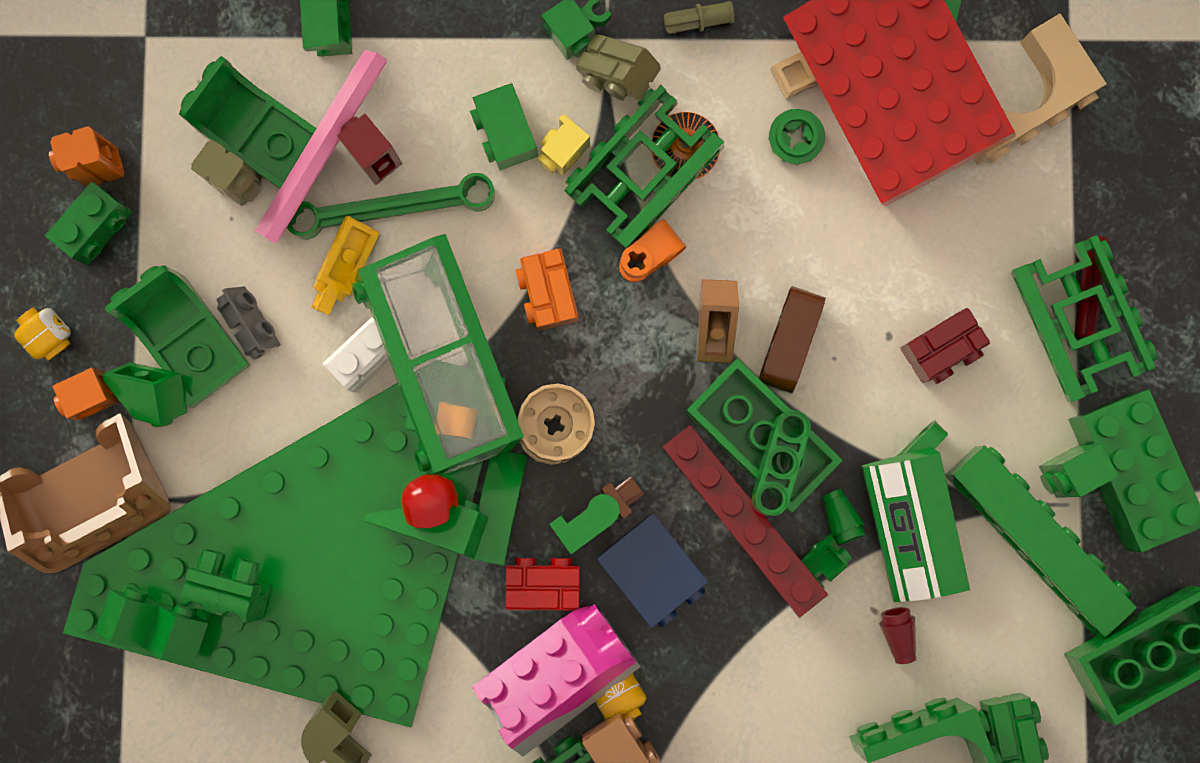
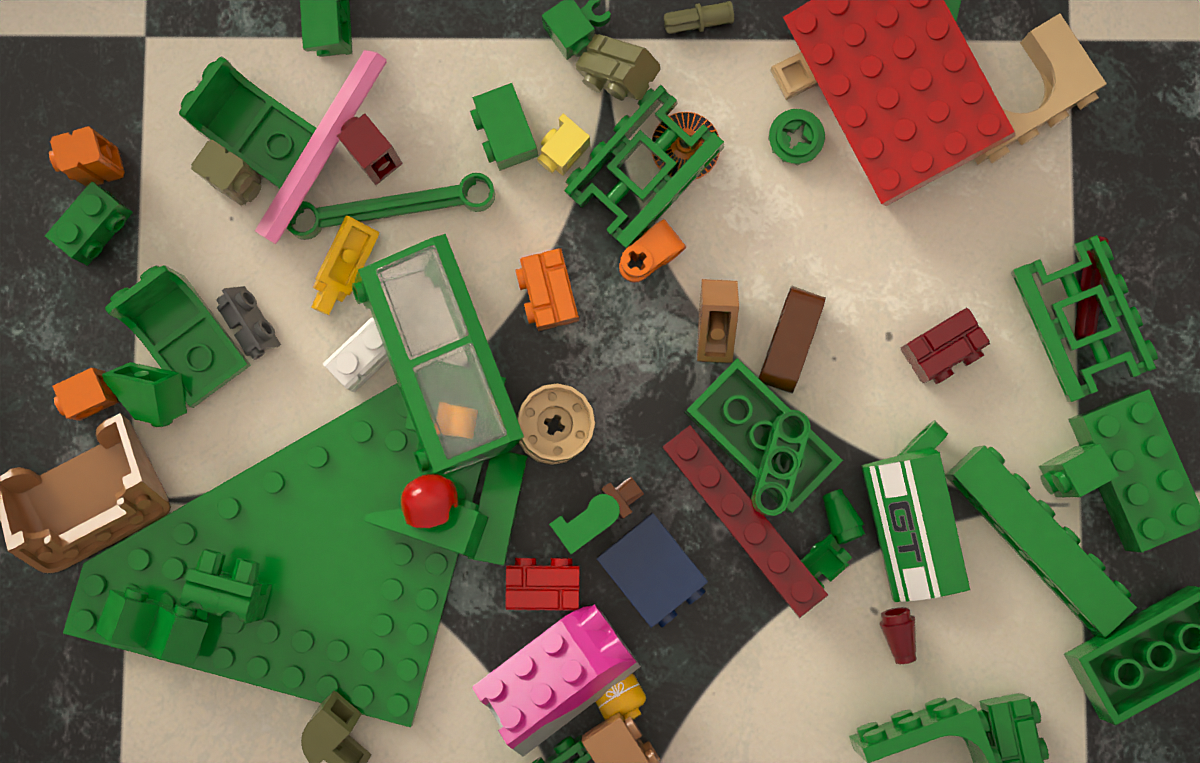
yellow head [14,307,71,361] -> none

